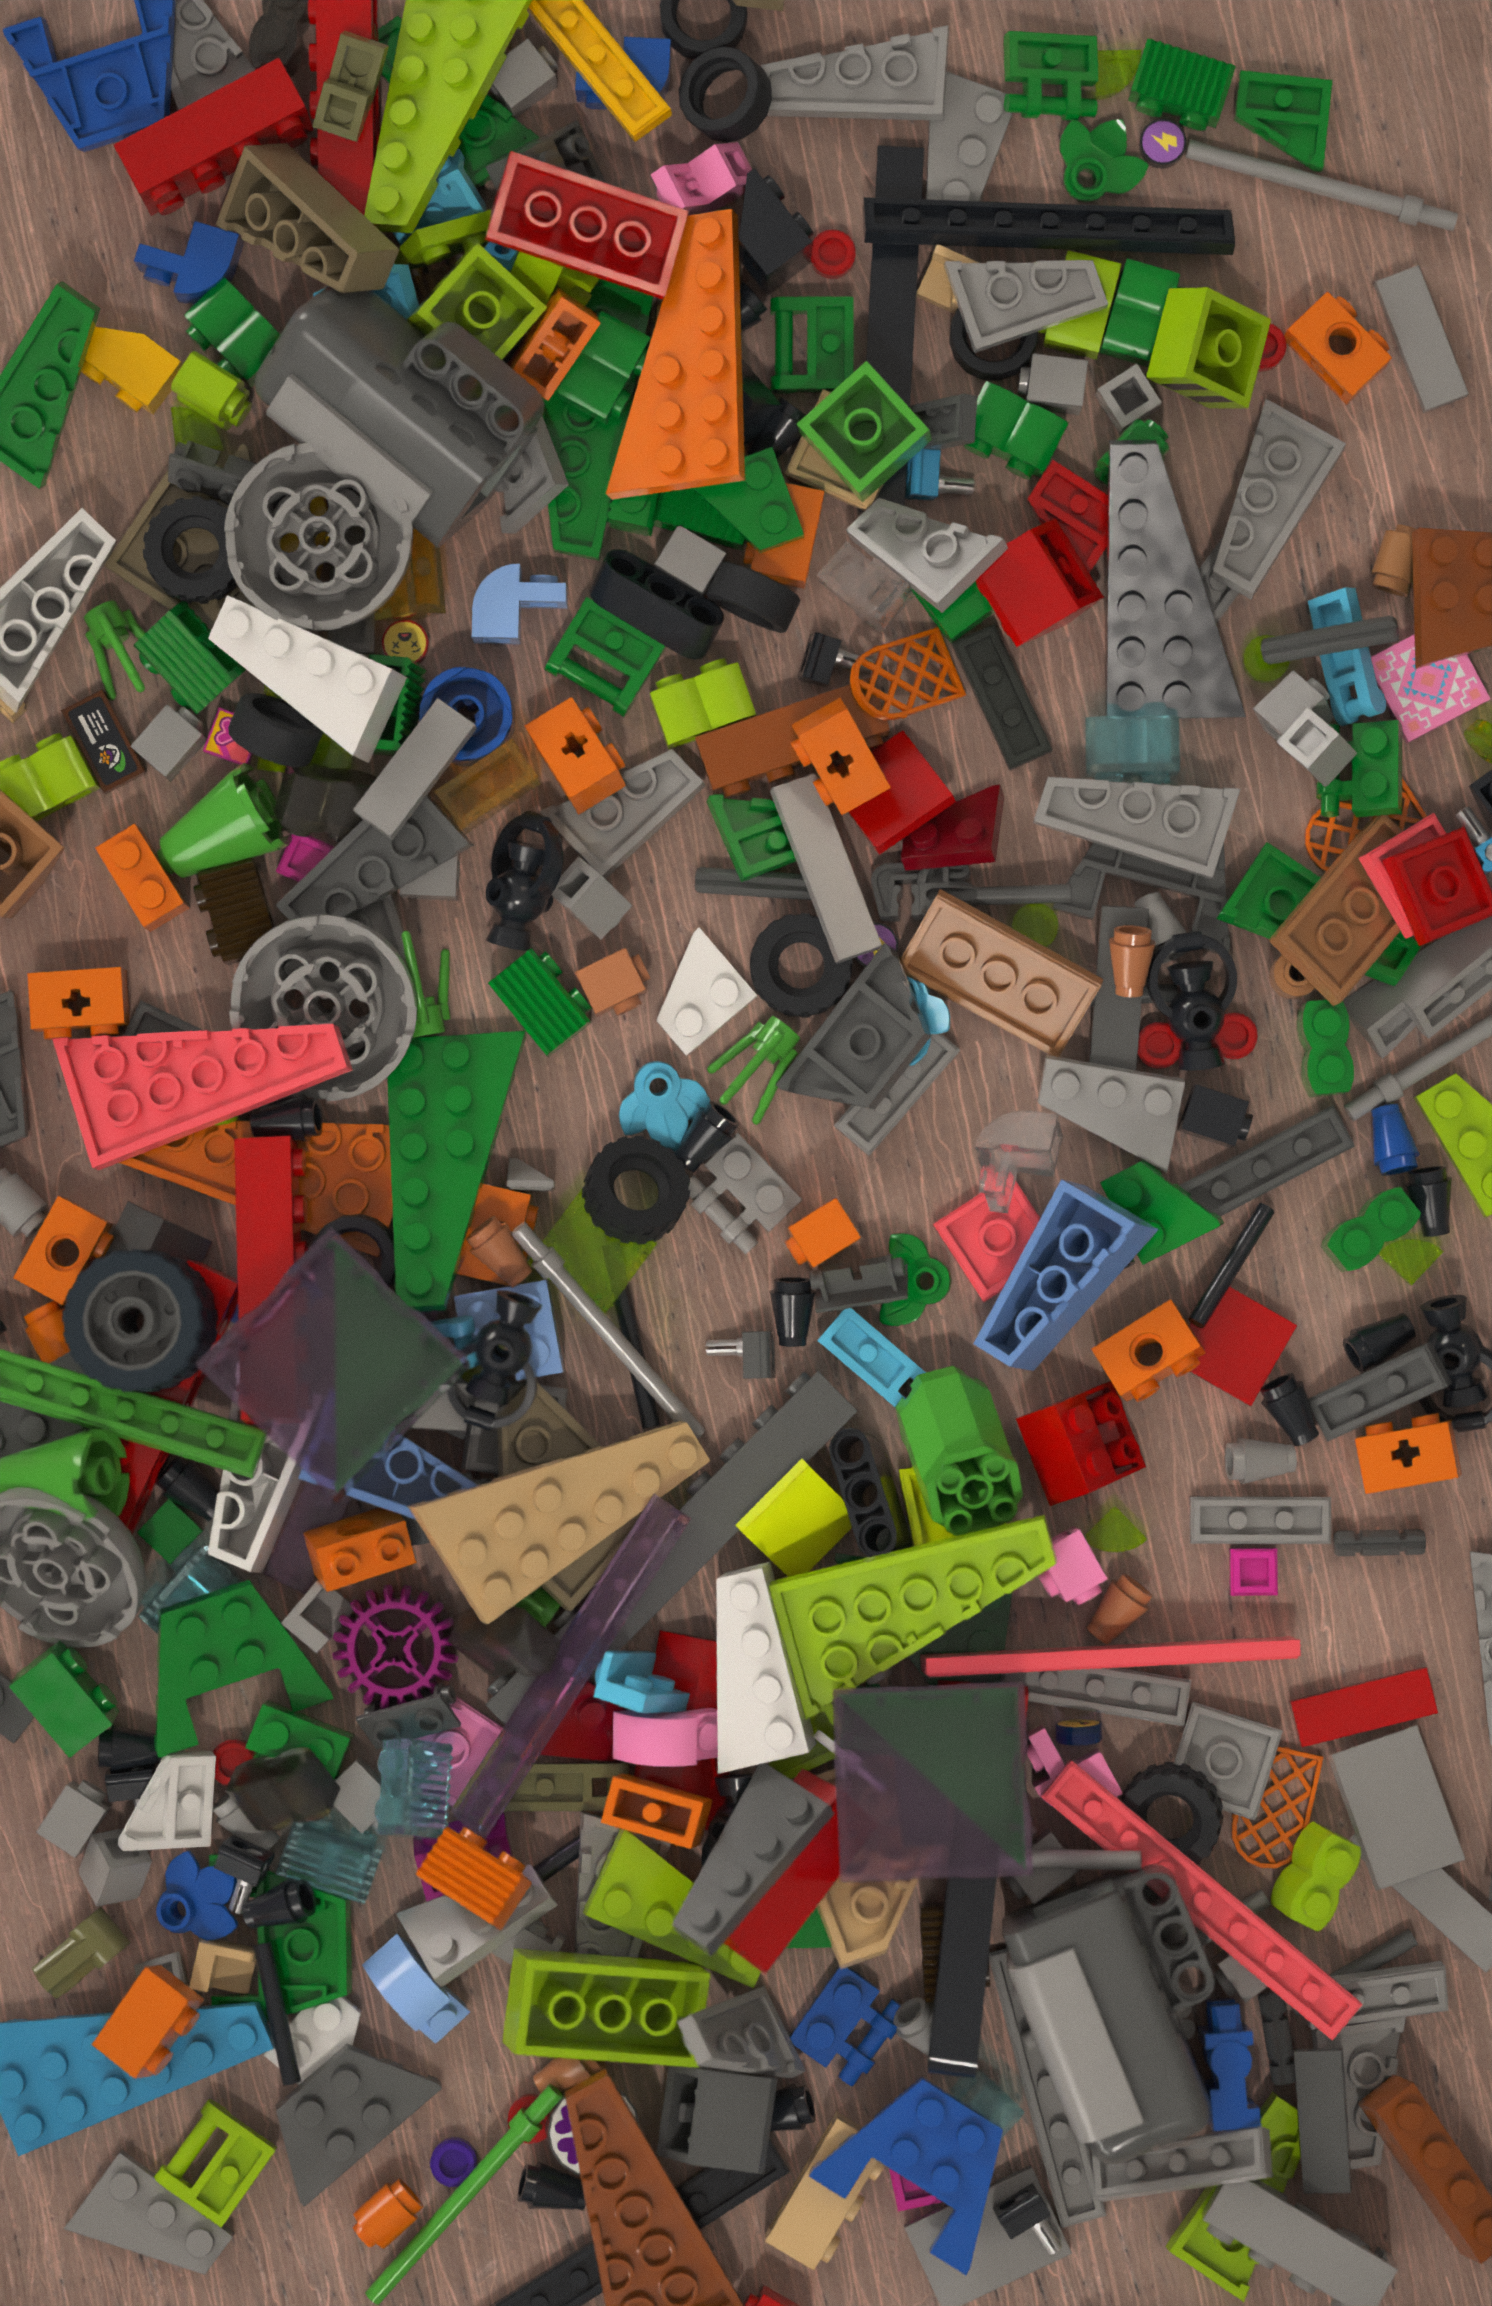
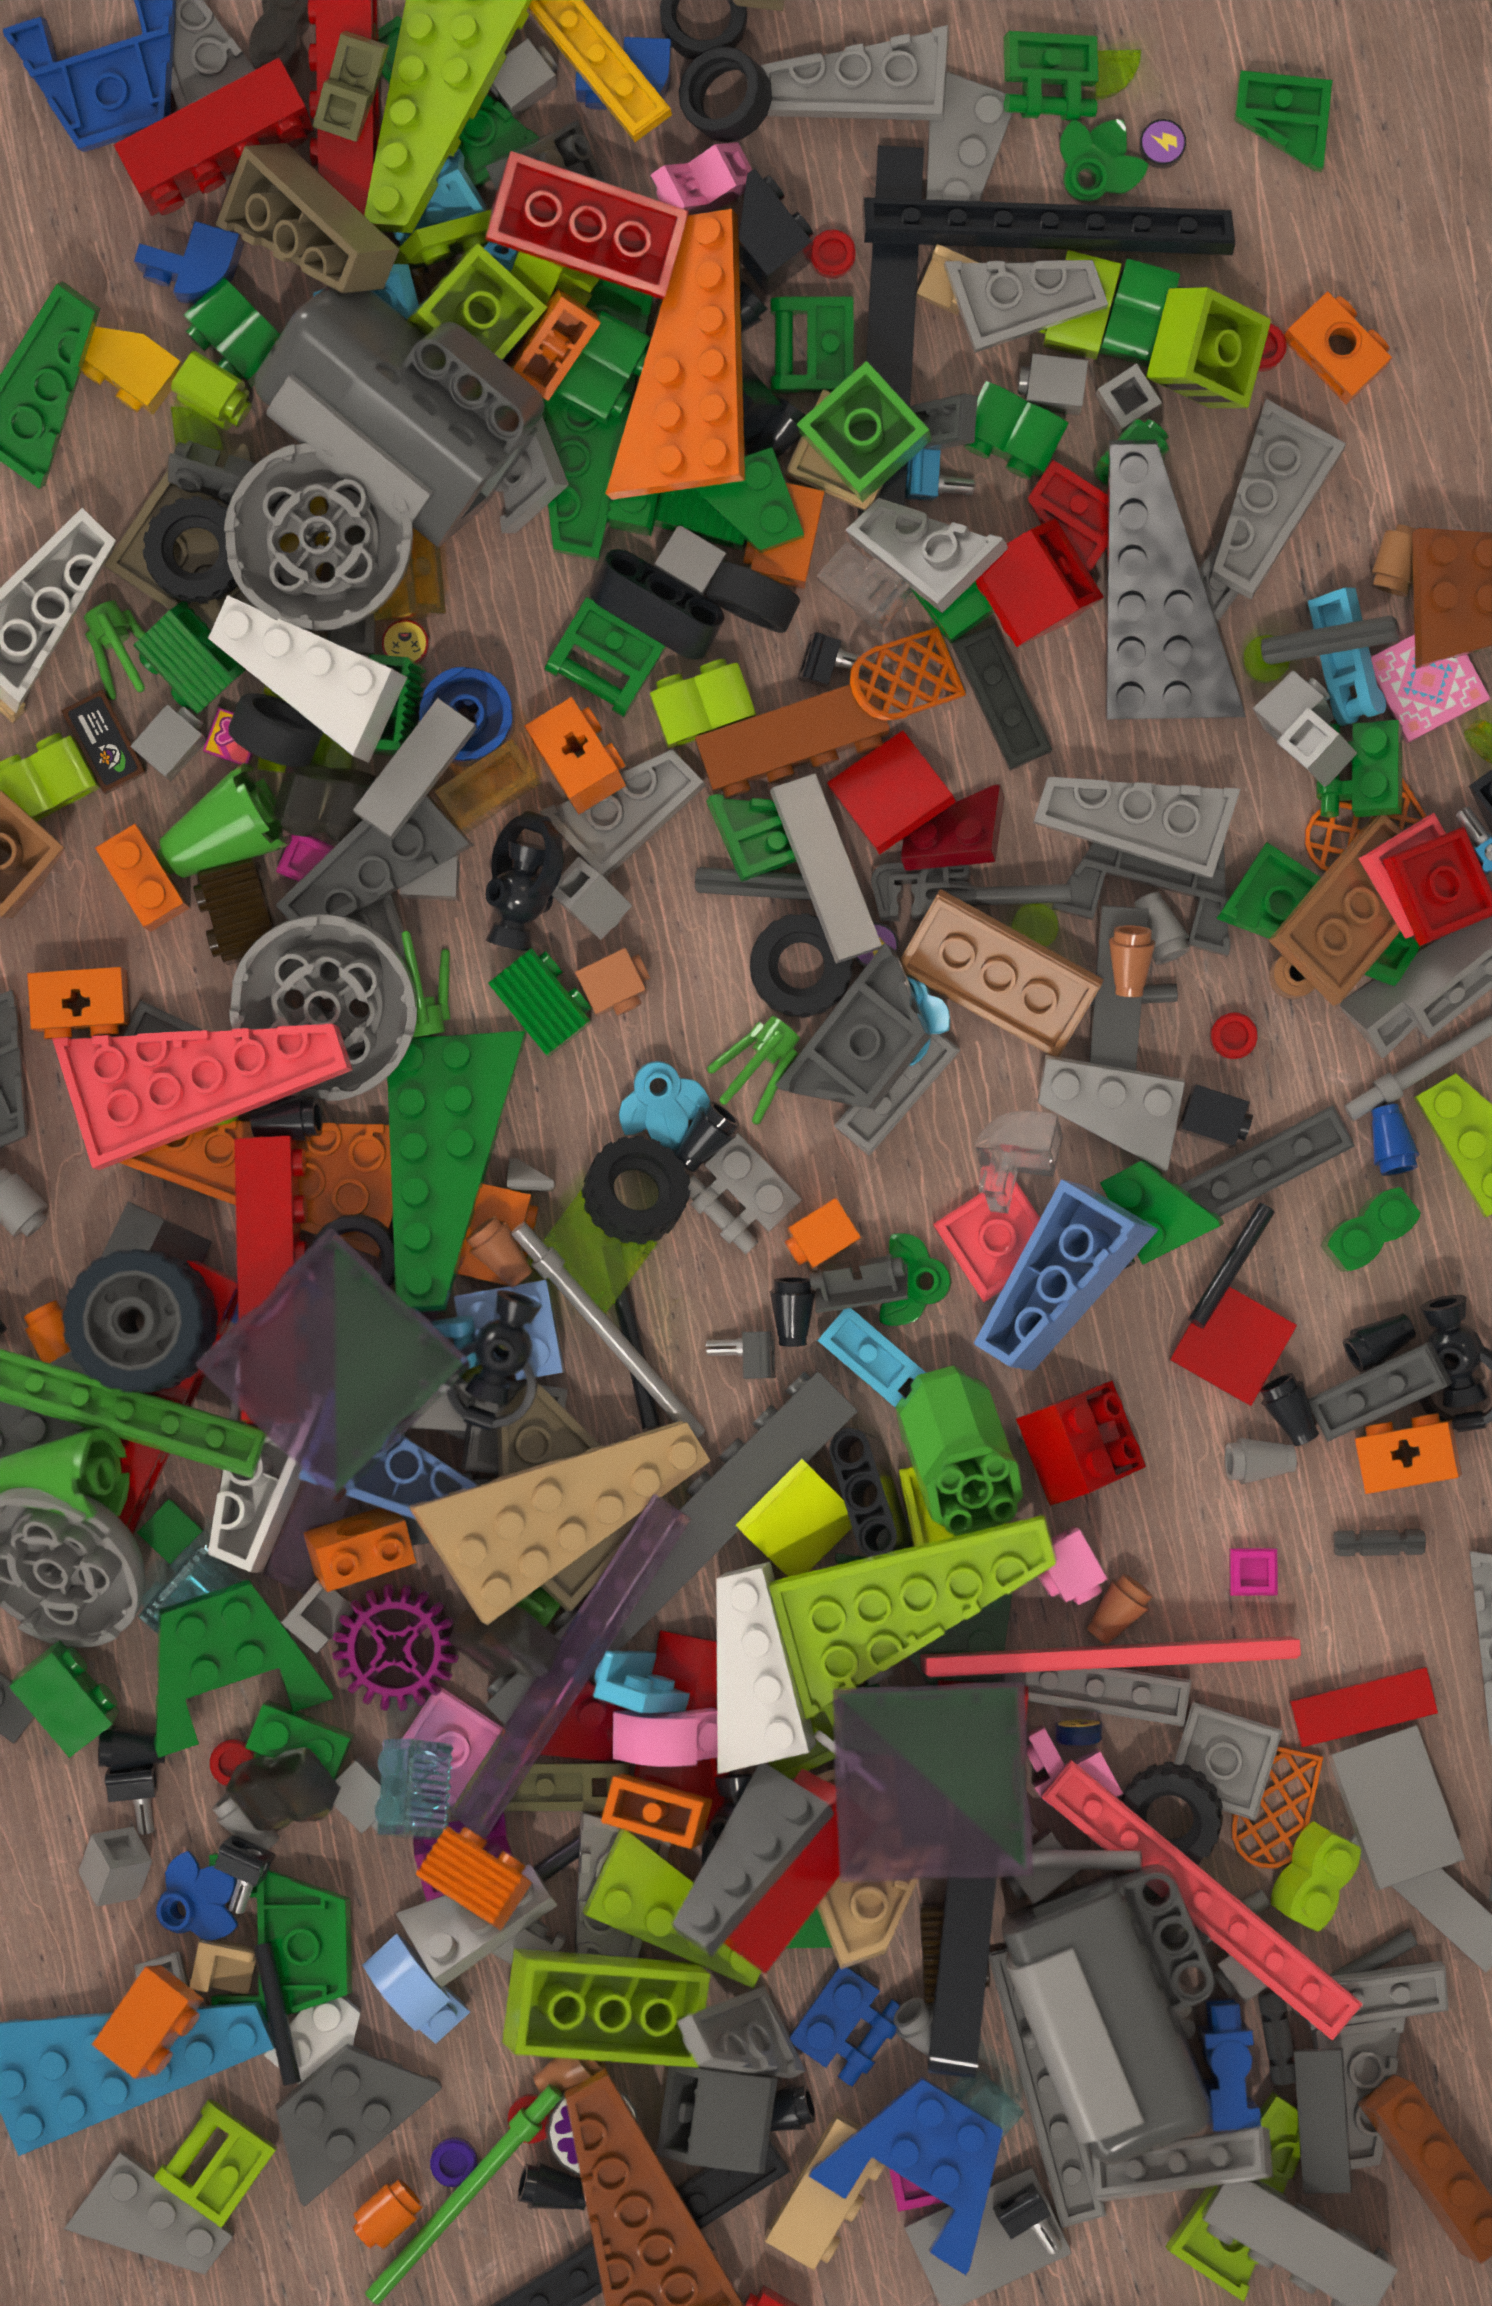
orange brick [13,1196,114,1305] -> none
olive piece [31,1907,131,1999] -> none
light grey brick [36,1780,112,1858] -> none
white wing [118,1751,216,1851] -> none
black cone [155,1456,219,1521] -> none
black cone [242,1878,316,1929] -> none
clear light blue brick [276,1812,386,1905] -> none
dark grey hinge [356,1683,461,1749] -> none
light blue brick [472,563,568,644] -> none
white wing [656,928,757,1057] -> none
orange brick [790,697,891,815] -> none
black tyre [949,308,1038,381] -> none
clear neon green tile [1083,1506,1148,1552] -> none
clear light blue brick [1084,715,1180,785] -> none
orange brick [1092,1299,1206,1402] -> none
green brick [1128,39,1236,131] -> none
red tile [1137,1022,1183,1069] -> none
black piece [1146,931,1237,1071] -> none
light grey bar [1185,140,1458,231] -> none
light grey tile [1189,1496,1331,1544] -> none
green brick [1296,999,1354,1097] -> none
light grey tile [1374,265,1469,413] -> none
clear neon green tile [1378,1239,1444,1286] -> none
black cone [1405,1166,1452,1237] -> none

